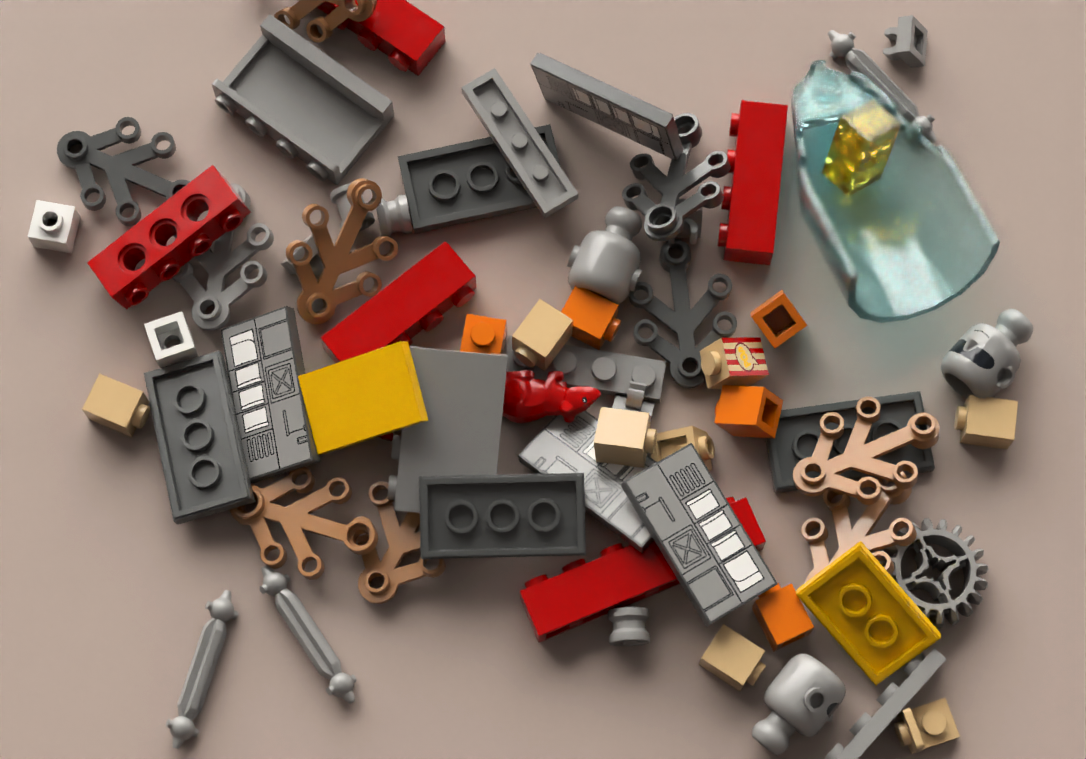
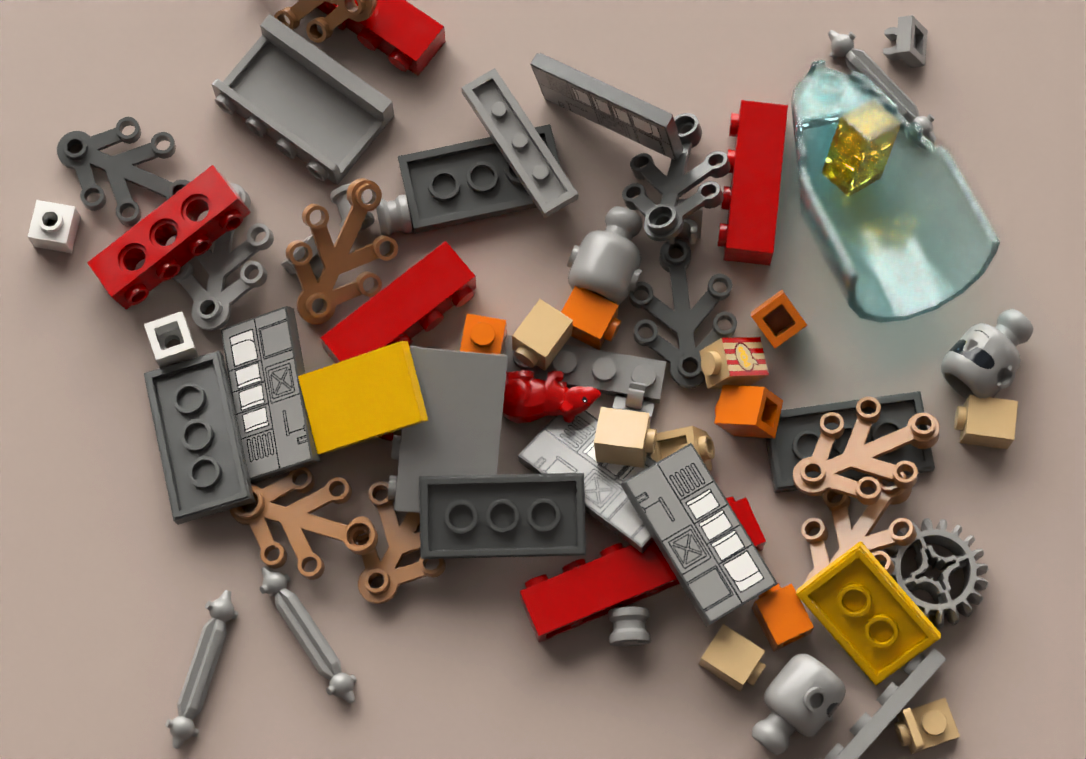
tan brick [82,373,150,437] -> none

